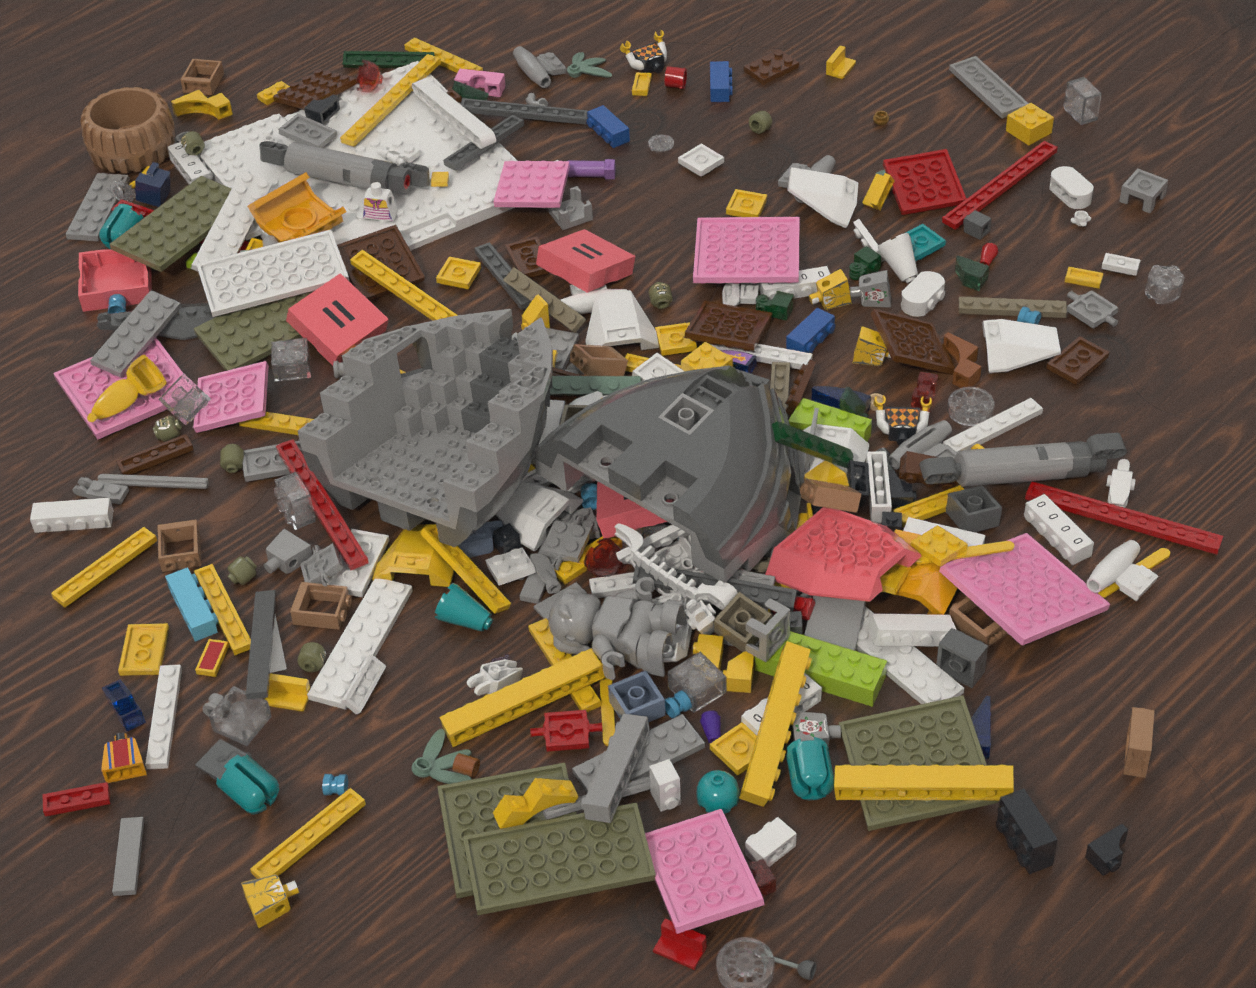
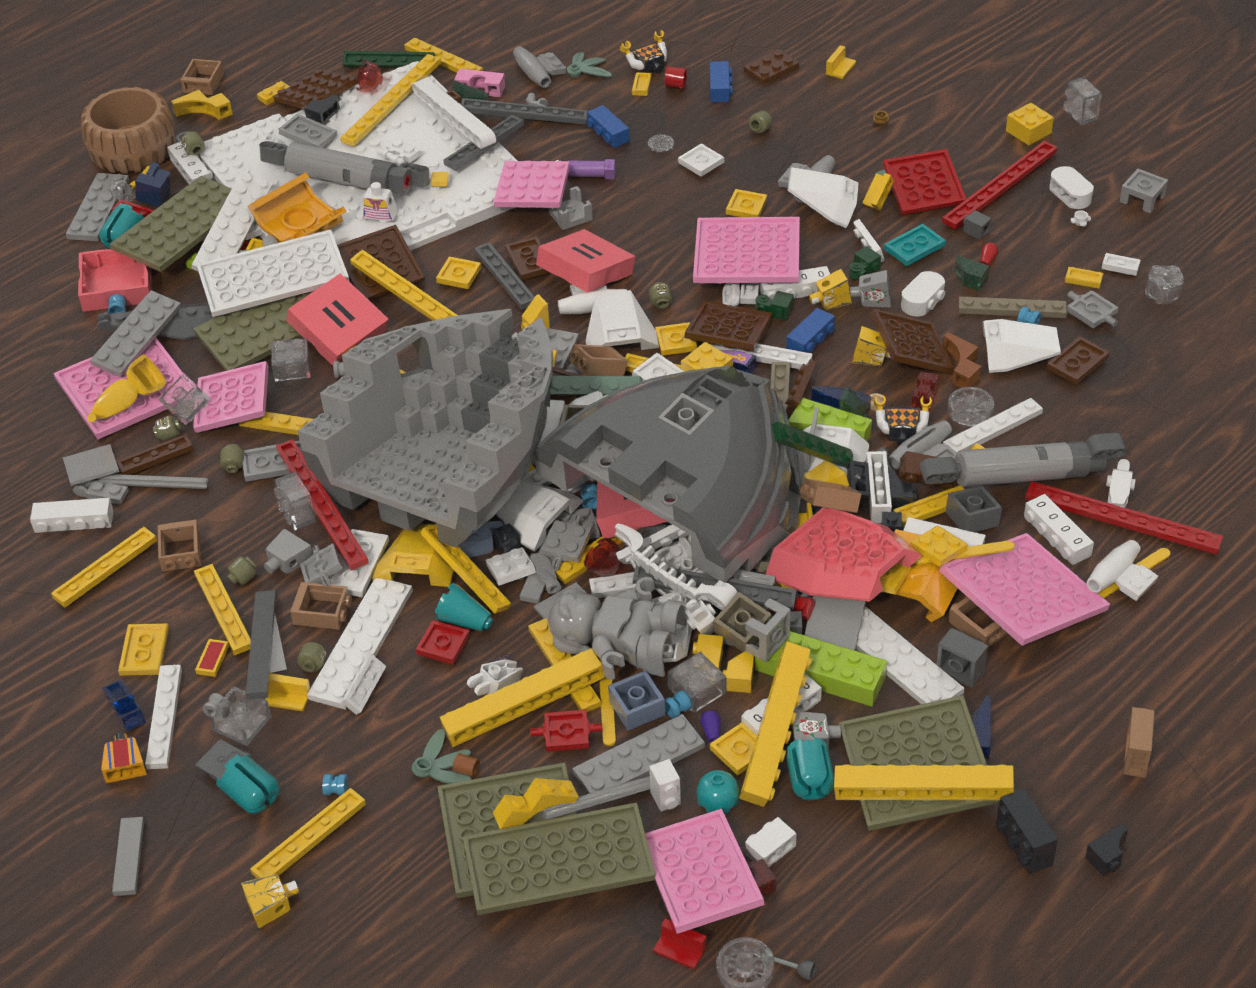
red plate [43,782,110,817] -> none
medium azure brick [165,567,219,641] -> none
dark tan plate [503,267,586,333] -> none
light grey brick [581,714,650,823] -> none
white brick [868,614,956,646] -> none
white cone [878,233,918,284] -> none
light grey plate [949,56,1029,118] -> none
none -> light grey piece [63,444,119,486]
none -> red plate [416,620,470,665]

